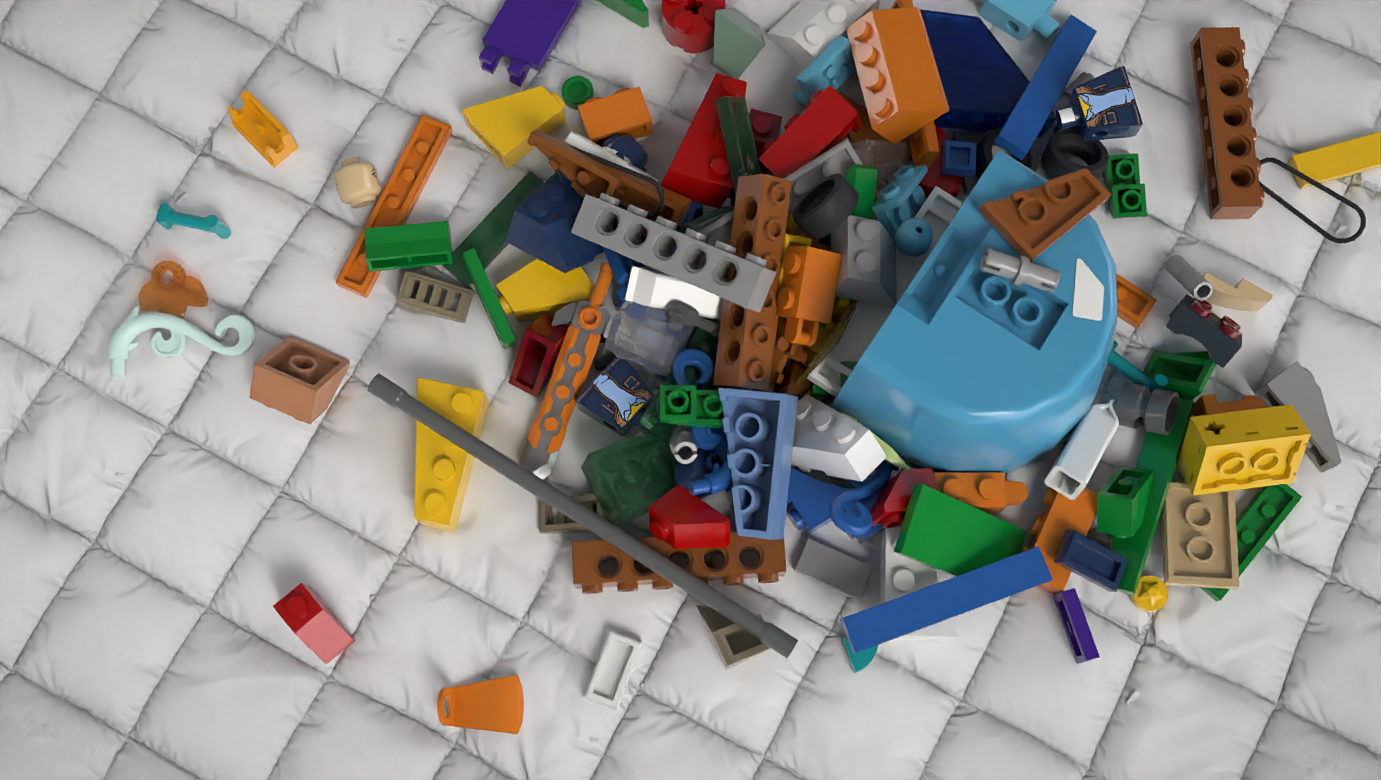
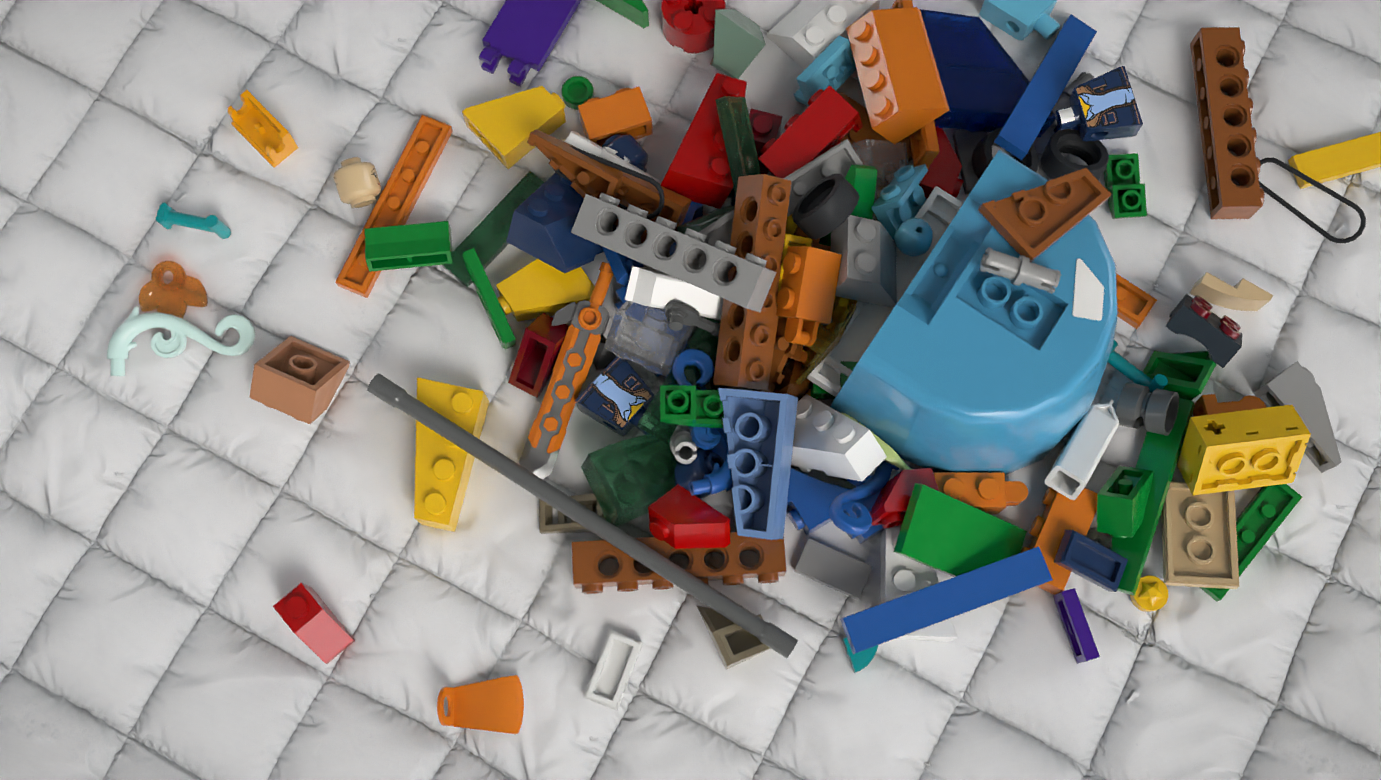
dark tan slope [397,271,474,323] -> none
blue tile [940,140,977,178] -> none
light grey piece [1165,255,1214,301] -> none

